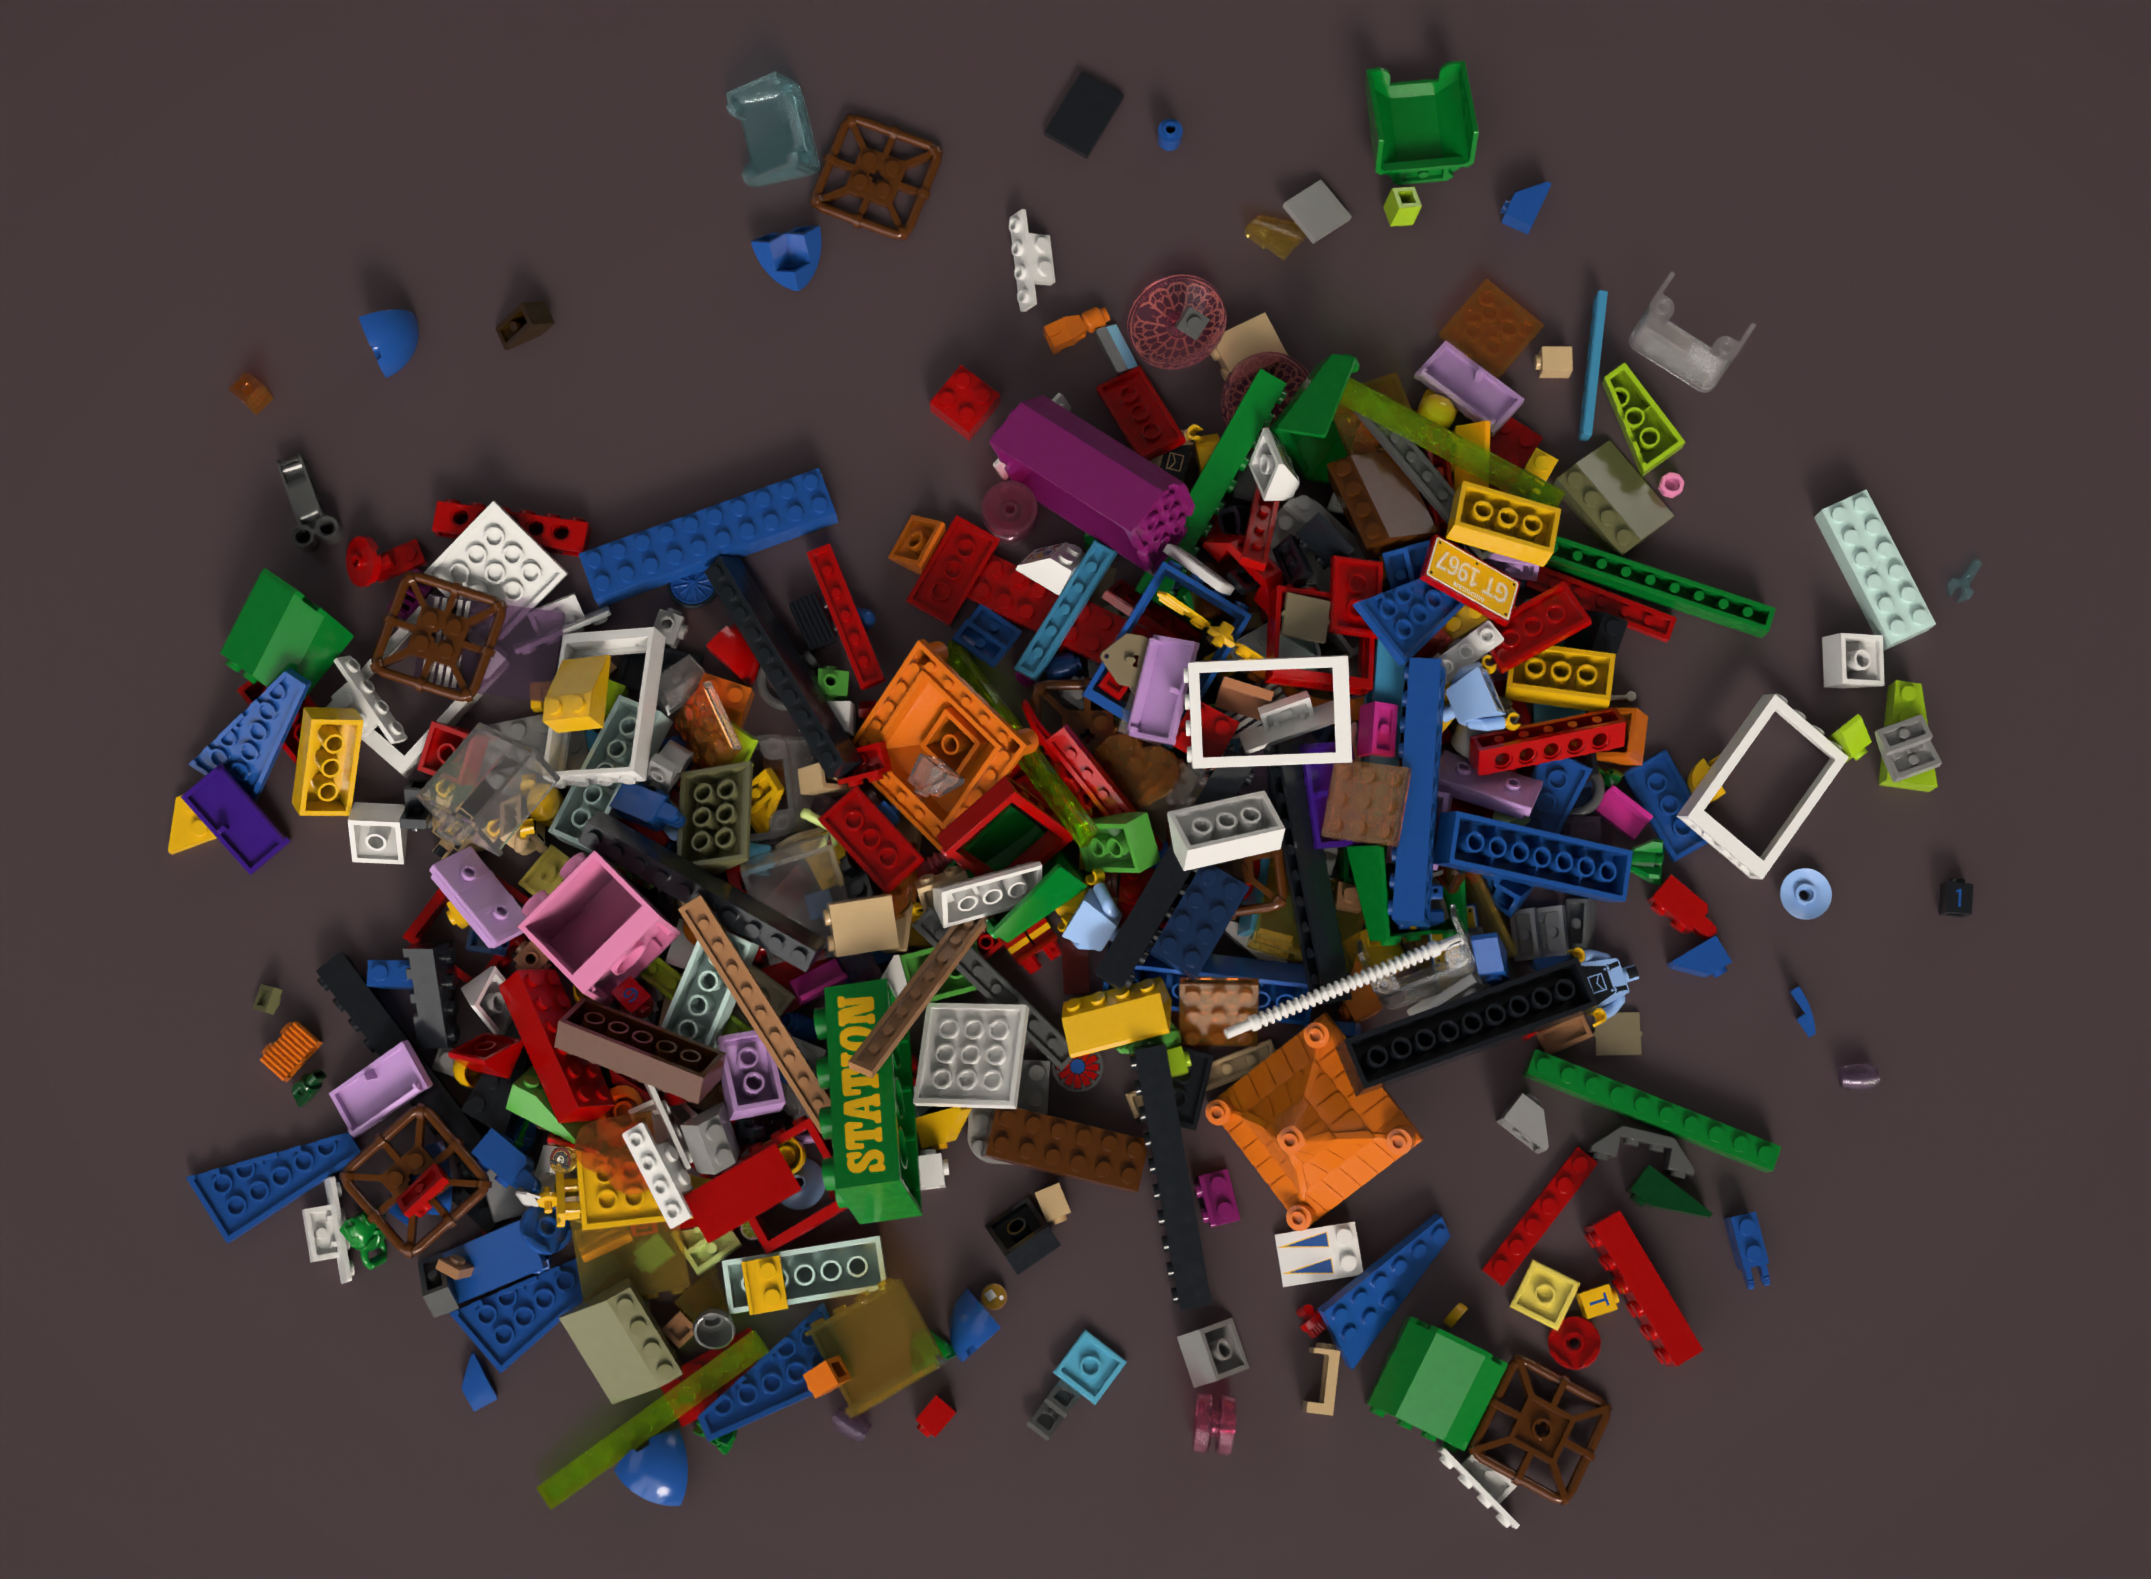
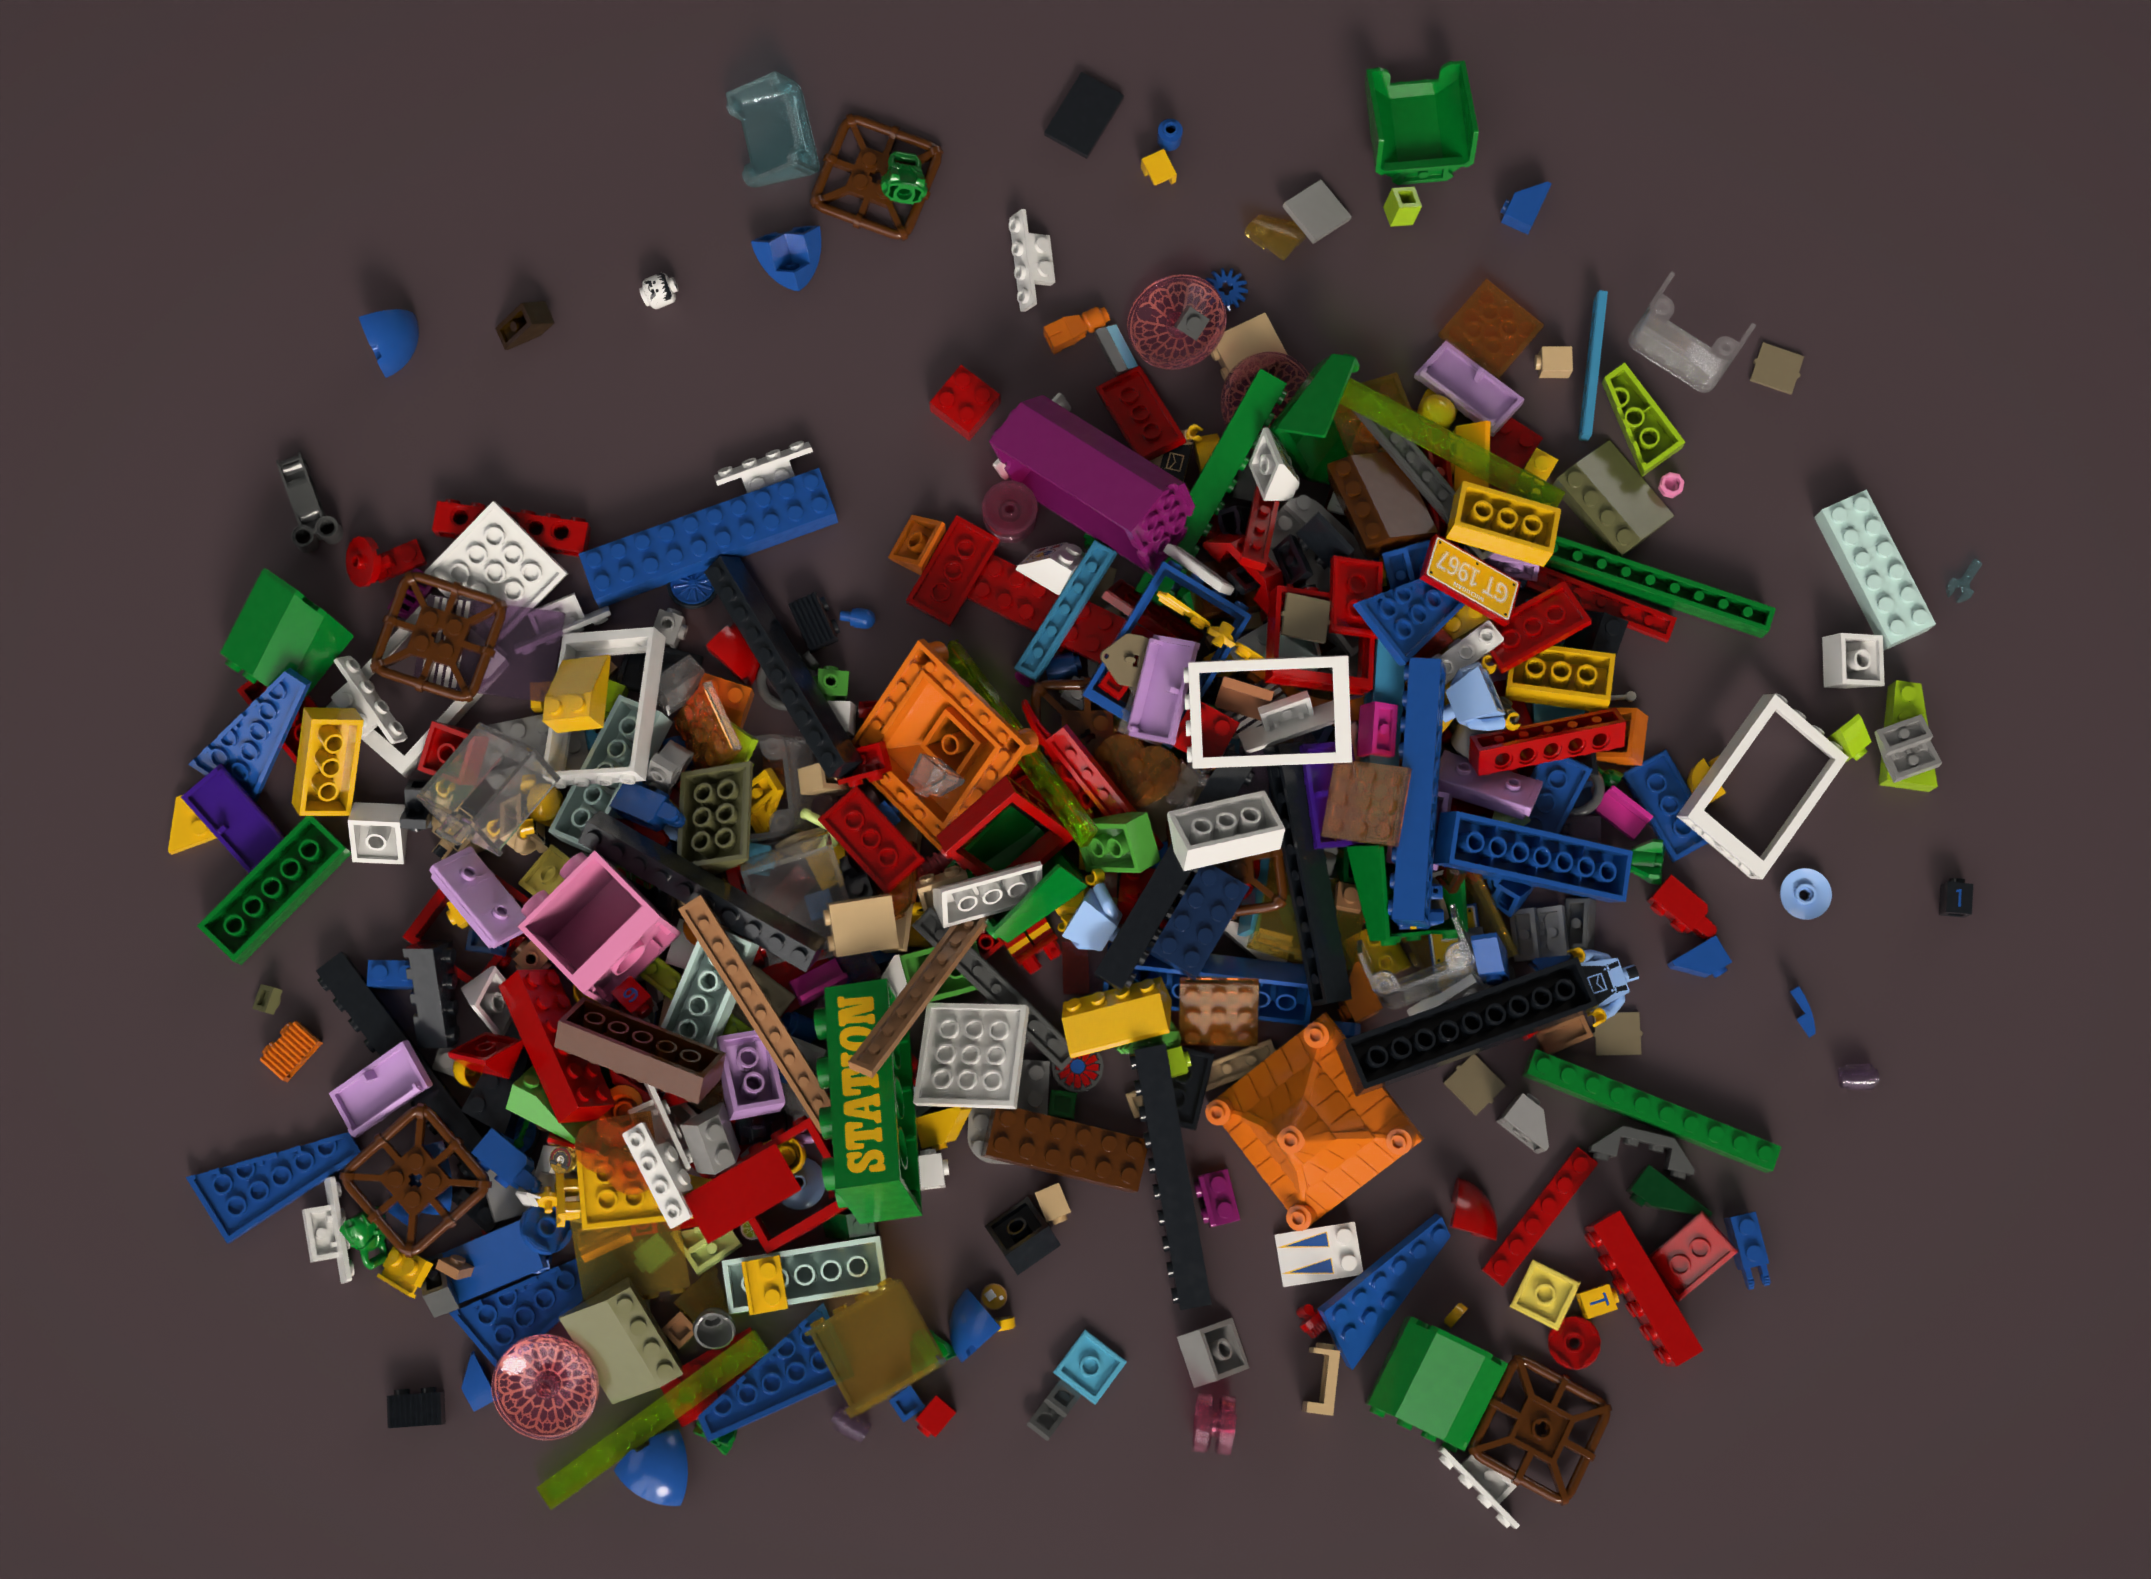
clear orange slope [228,372,273,415] -> none
dark green piece [292,1070,327,1107] -> none
red hinge [395,1162,449,1219] -> none
orange brick [803,1355,852,1399] -> none
red plate [806,543,885,691] -> none
blue slope [952,604,1022,668] -> none
white hose [1224,933,1464,1039] -> none
none -> green brick [197,816,351,965]
none -> yellow plate [376,1246,433,1299]
none -> black brick [387,1387,446,1428]
none -> clear pink dish [491,1334,599,1440]
none -> white head [639,272,679,309]
none -> white bracket [714,441,813,493]
none -> dark green slope [823,1208,878,1240]
none -> green piece [880,151,928,205]
none -> blue plate [889,1385,926,1423]
none -> yellow tile [994,1316,1016,1331]
none -> green tile [1048,1090,1077,1119]
none -> yellow panel [1141,149,1177,185]
none -> blue gear [1203,268,1248,311]
none -> dark tan piece [1443,1054,1506,1116]
none -> red brick [1449,1177,1498,1241]
none -> red tile [1648,1211,1738,1302]
none -> dark tan piece [1750,342,1804,395]

